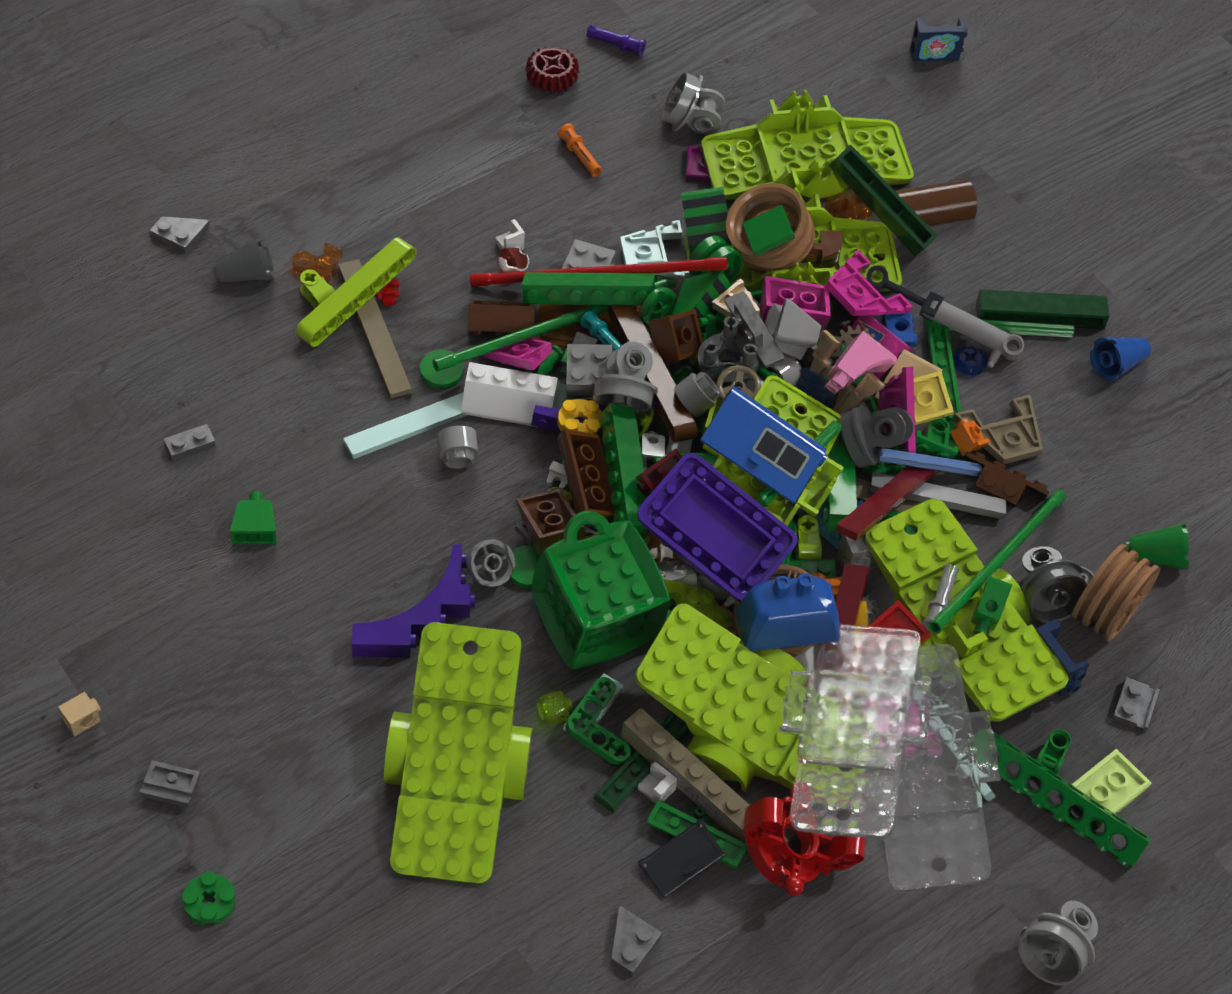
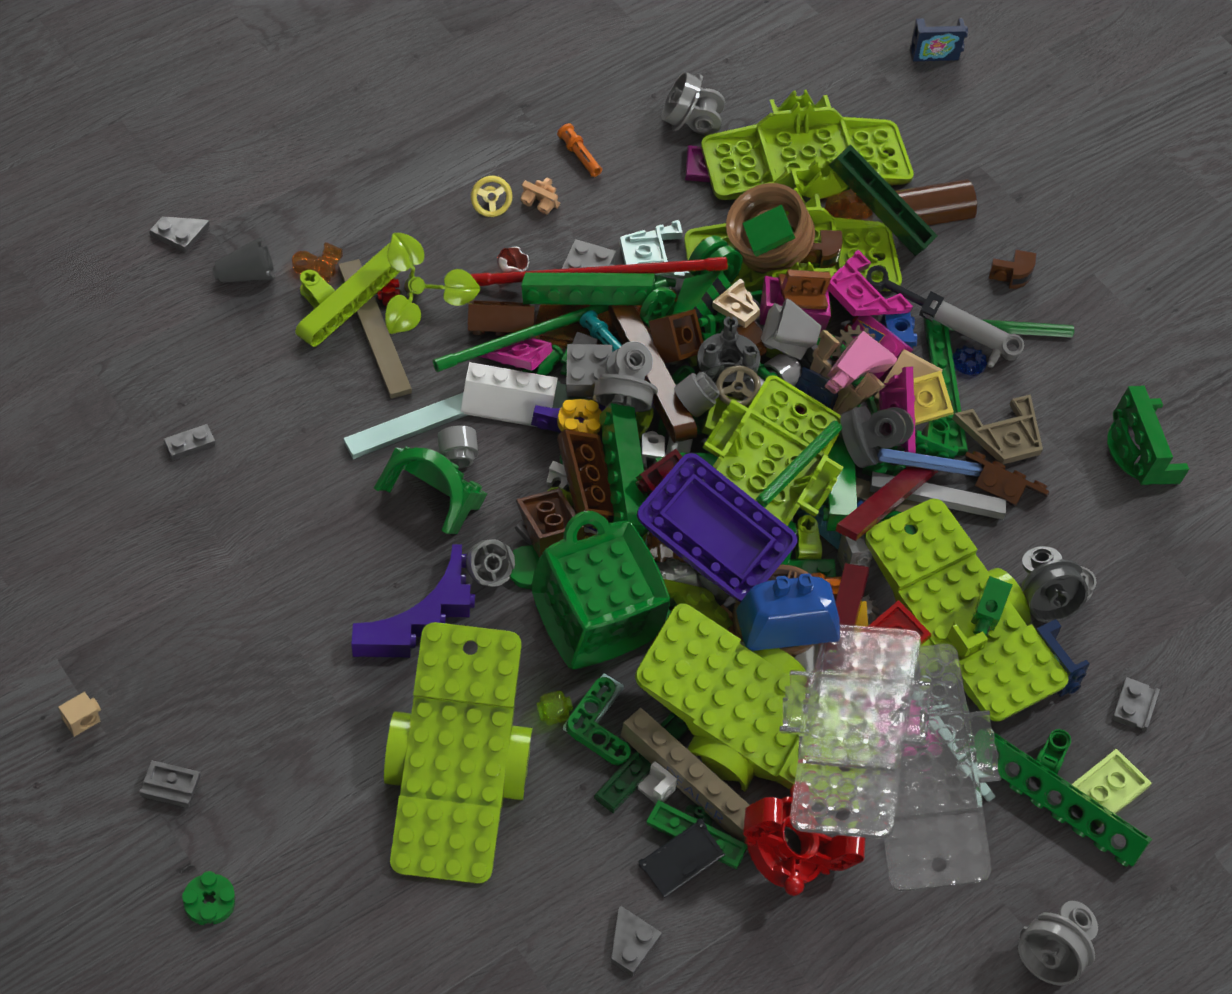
green torso [230,491,277,544] -> none
green tile [420,349,464,389] -> none
white panel [495,219,525,257] -> none
dark red gear [525,46,580,94] -> none
dark purple pin [586,25,646,57] -> none
slope [681,187,732,256] -> none
blue door [700,386,828,504] -> none
flat silver bracket [725,291,784,368] -> none
light grey pin [923,564,959,630] -> none
green piece [928,489,1066,634] -> none
orange brick [950,418,990,456] -> none
dark green brick [976,289,1110,330] -> none
medium nougat wheel [1072,543,1161,642] -> none
blue cone [1090,337,1151,381] -> none
green cone [1125,523,1189,570] -> none
none -> green piece [374,446,487,534]
none -> lime plant [385,233,480,334]
none -> light yellow piece [471,176,512,217]
none -> light nougat hips [520,178,560,215]
none -> dark orange bracket [778,270,831,310]
none -> reddish brown brick [989,250,1036,289]
none -> green piece [1107,386,1189,485]

